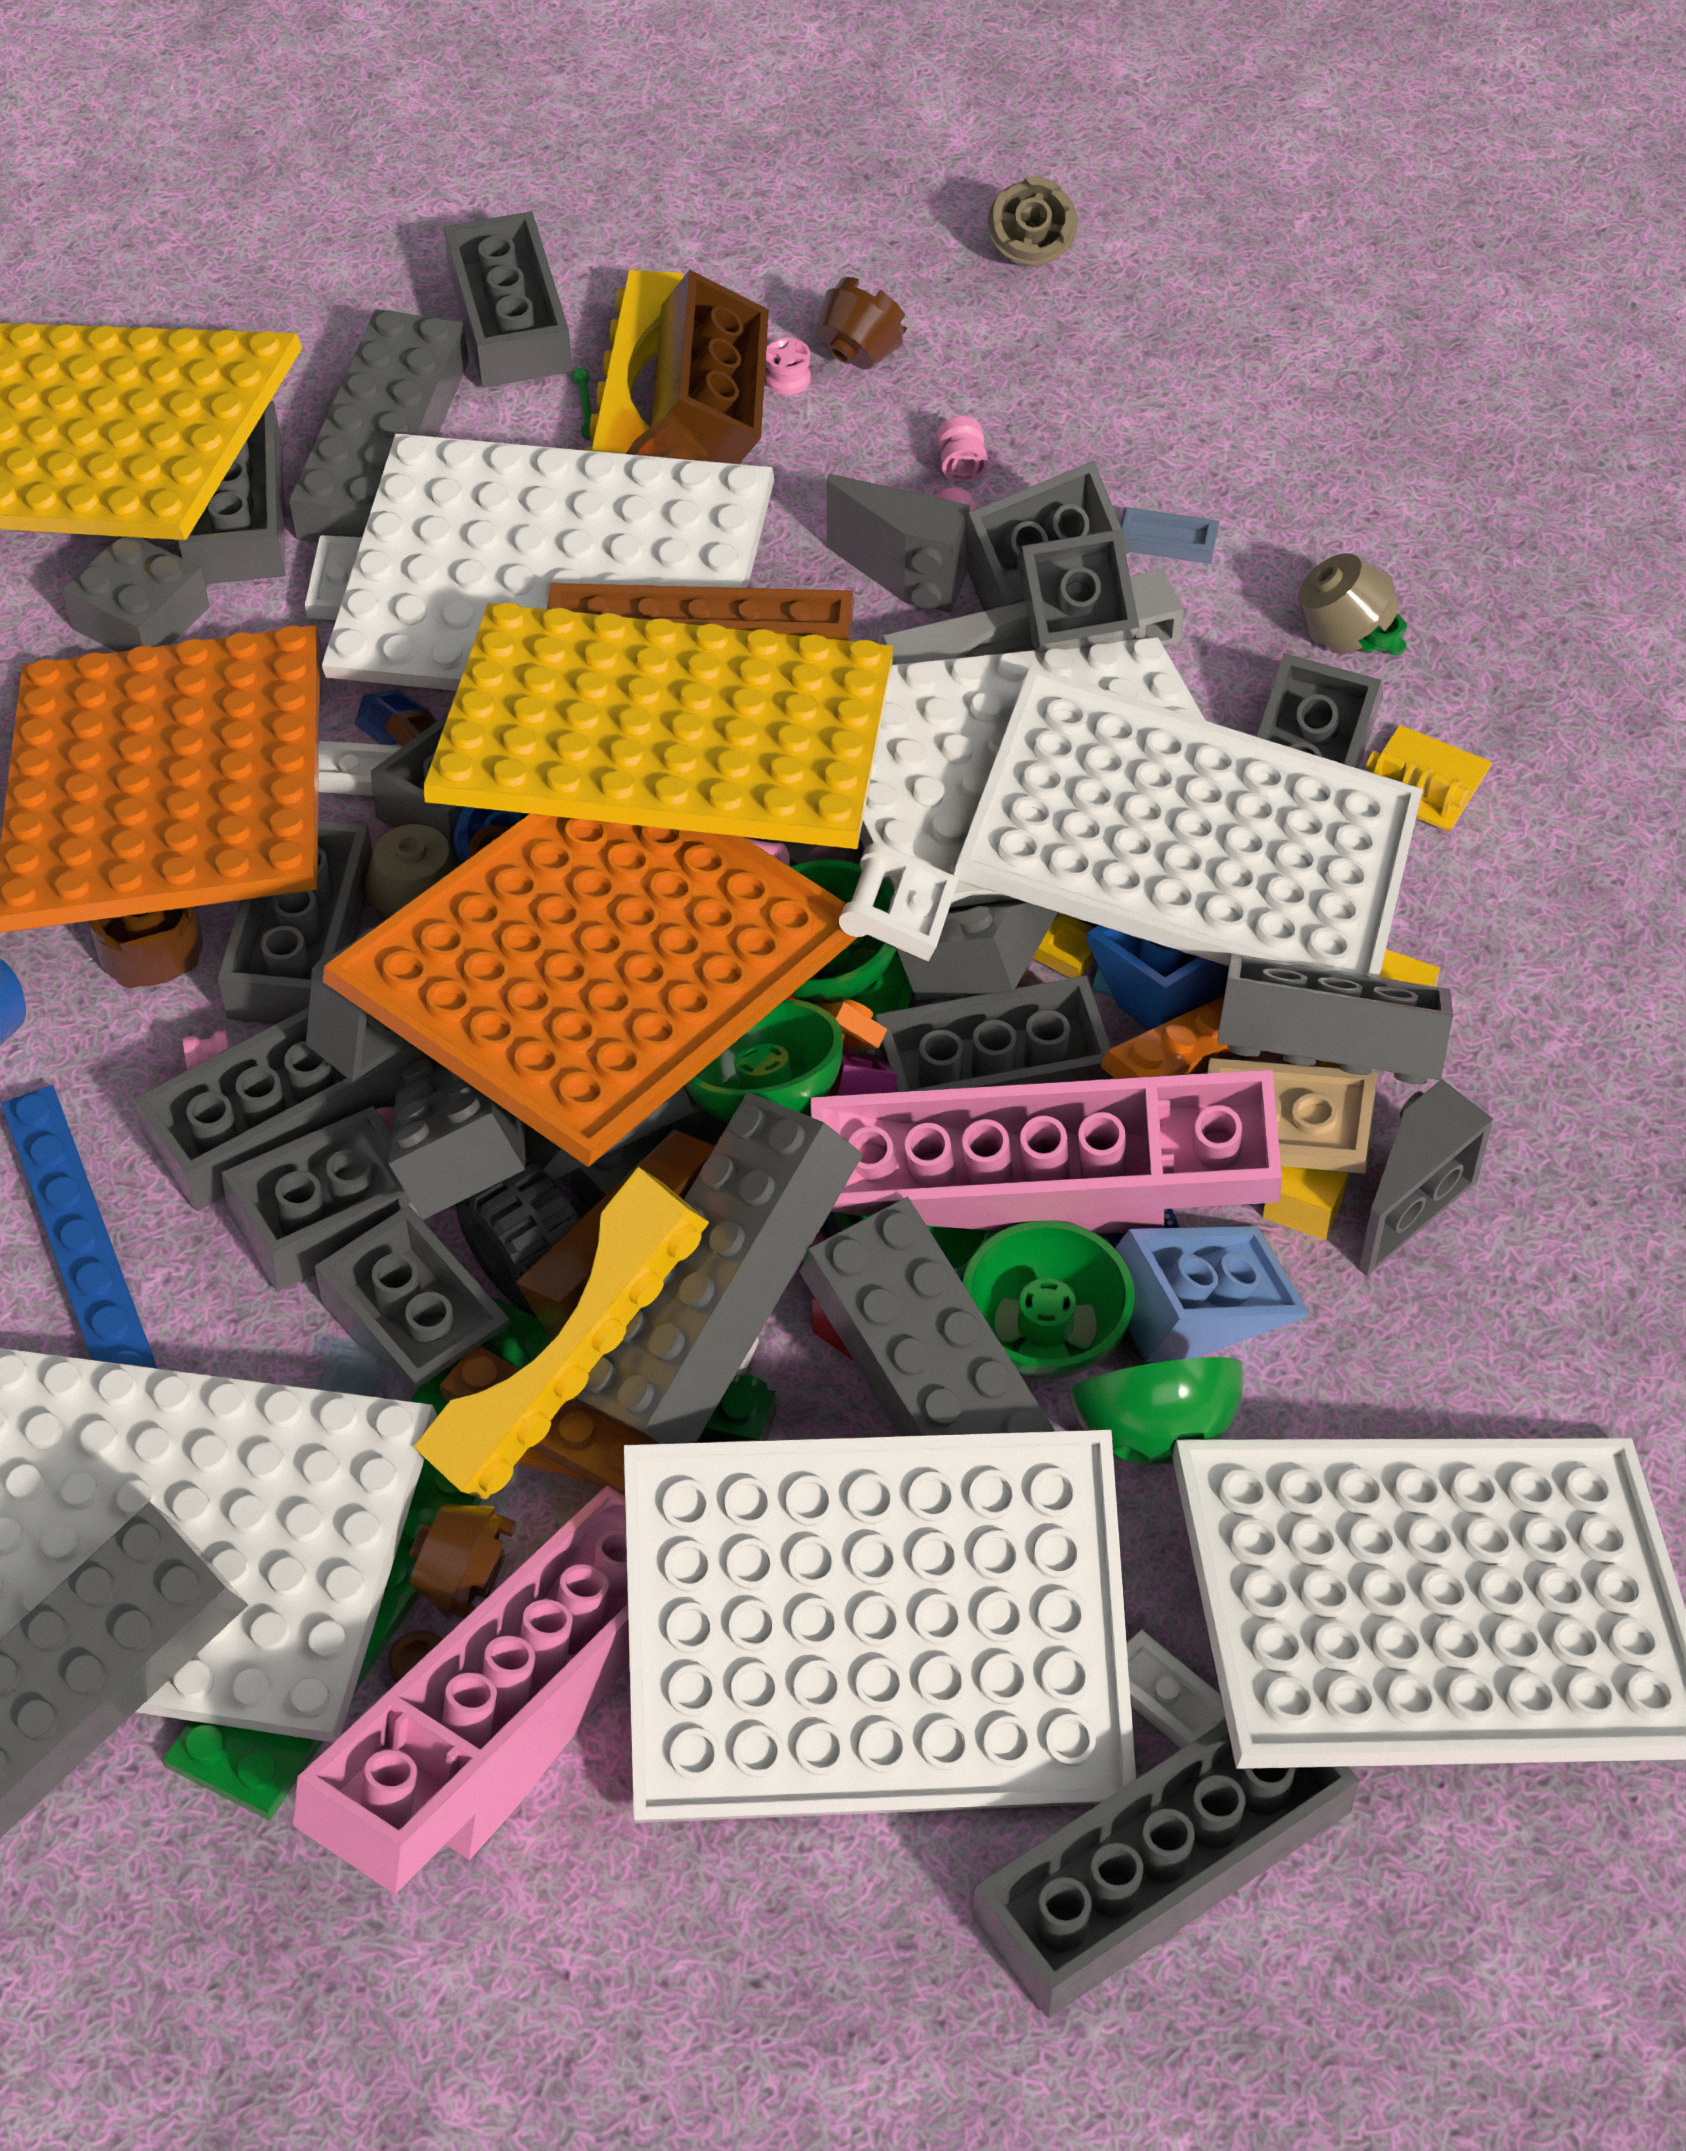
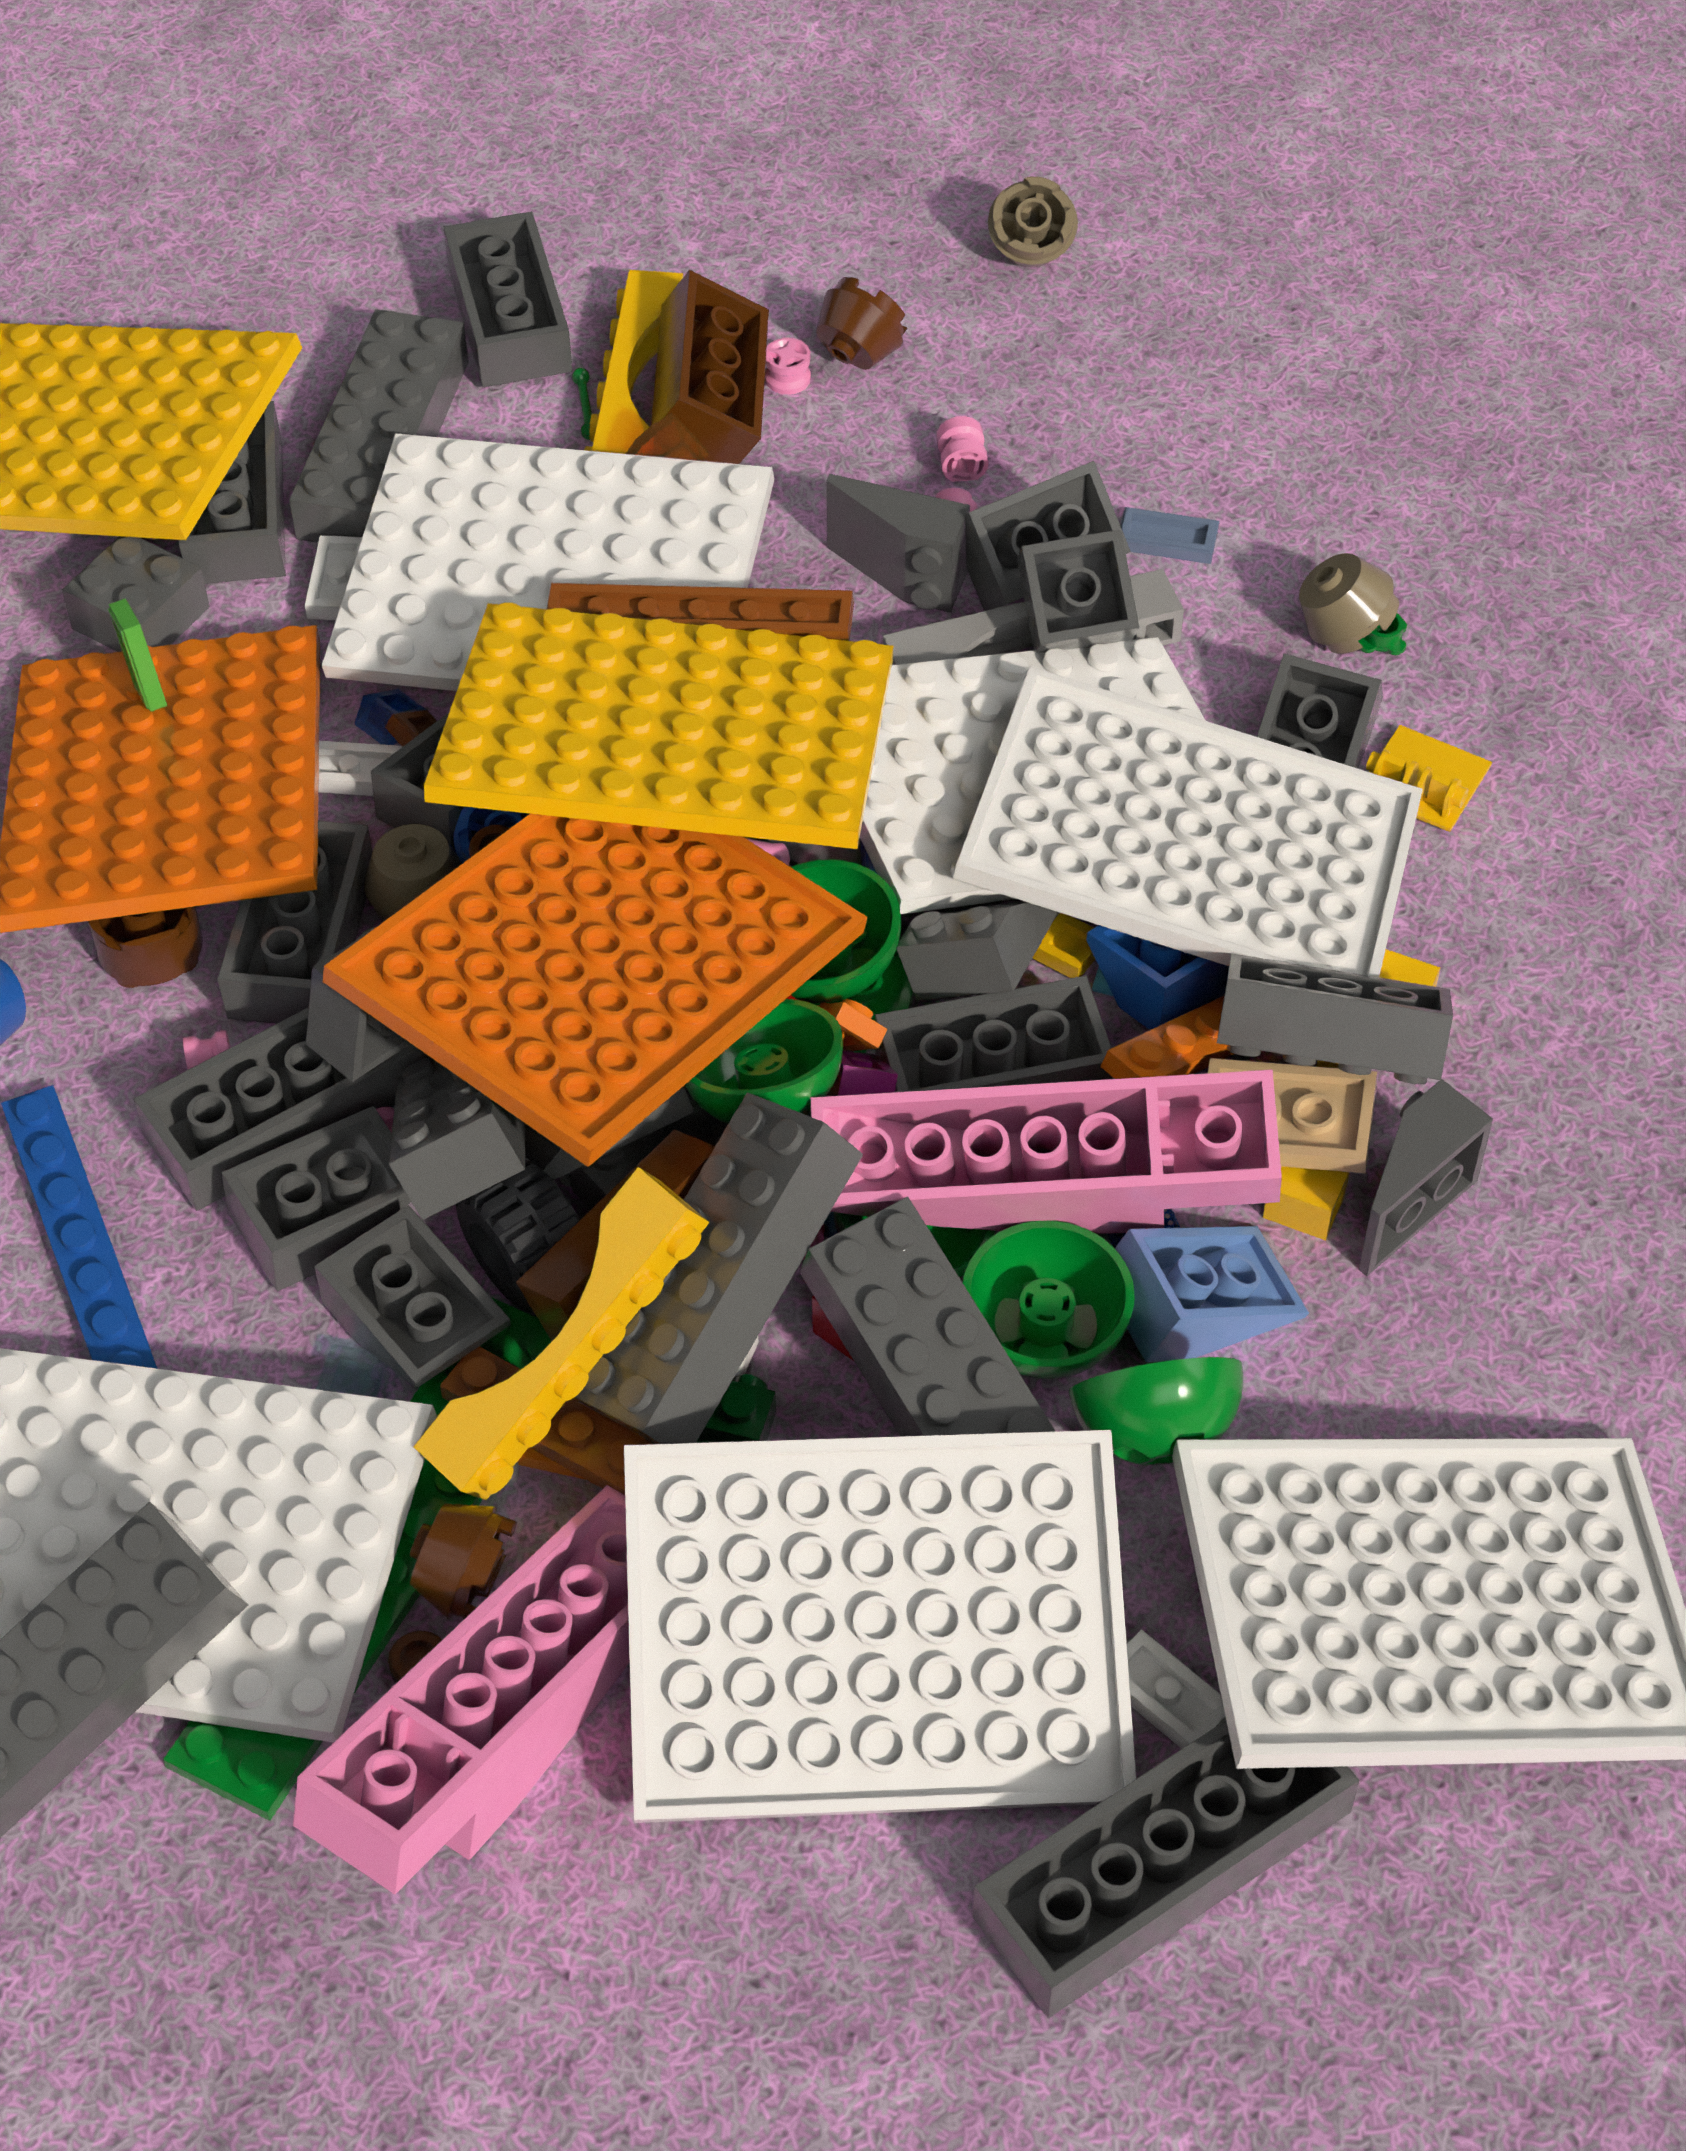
white plate [839,843,959,961] -> none
none -> bright green tile [108,598,167,712]

